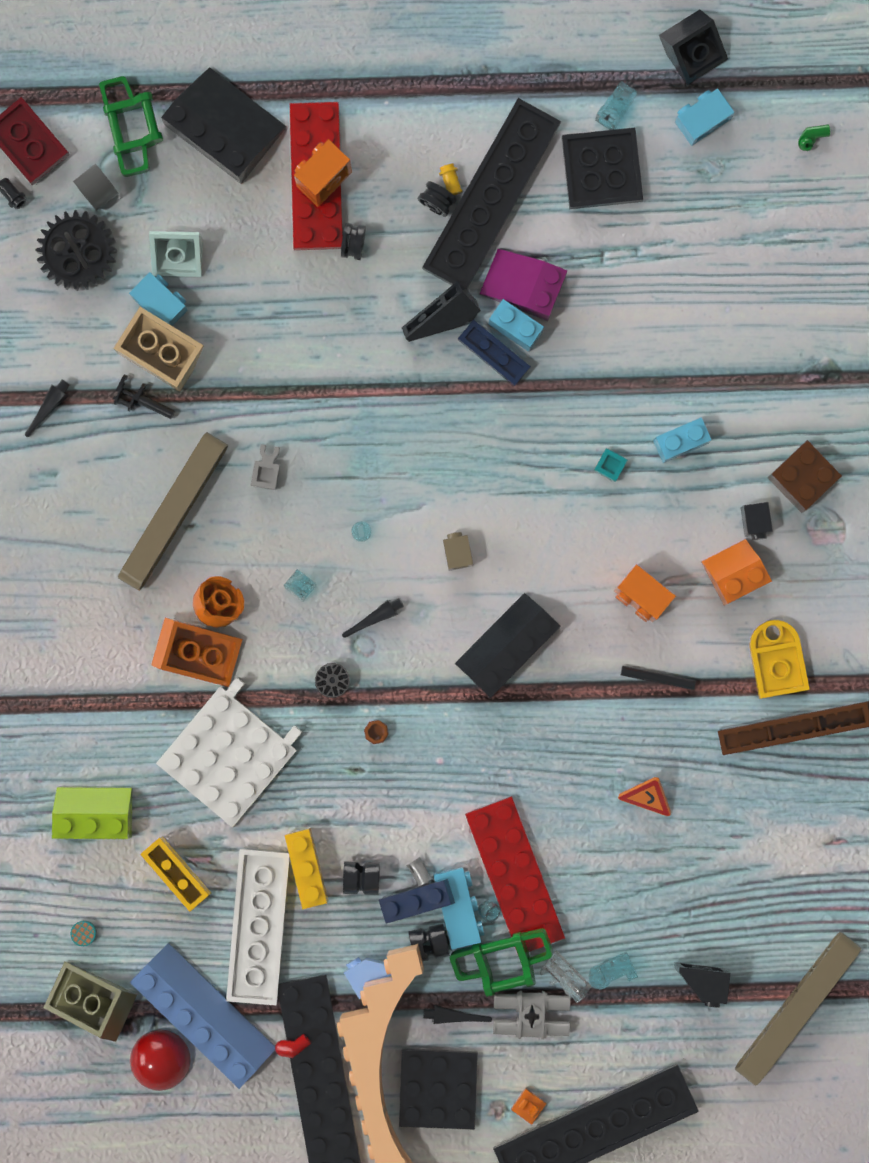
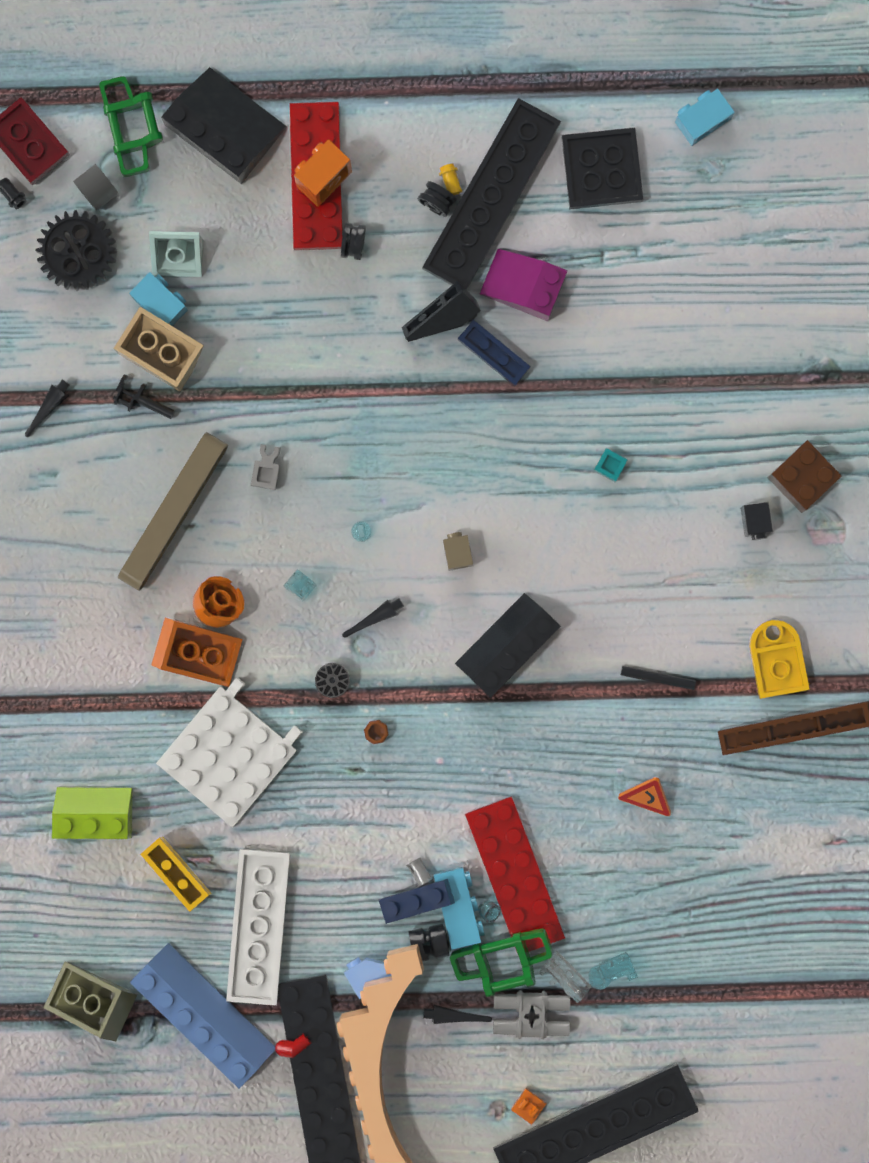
tile [70,920,97,946] -> none
red piece [130,1029,190,1091] -> none
yellow brick [284,828,328,910] -> none
black wheel [343,861,380,895] -> none
black plate [399,1049,478,1130] -> none
medium azure brick [488,299,544,352] -> none
clear light blue leg [595,81,638,130] -> none
orange brick [614,564,676,622] -> none
medium azure brick [653,417,711,463] -> none
black slope [659,9,728,85] -> none
black slope [674,962,731,1008] -> none
orange slope [701,539,772,606] -> none
dark tan beam [735,932,861,1086] -> none
green arm [798,124,830,151] -> none

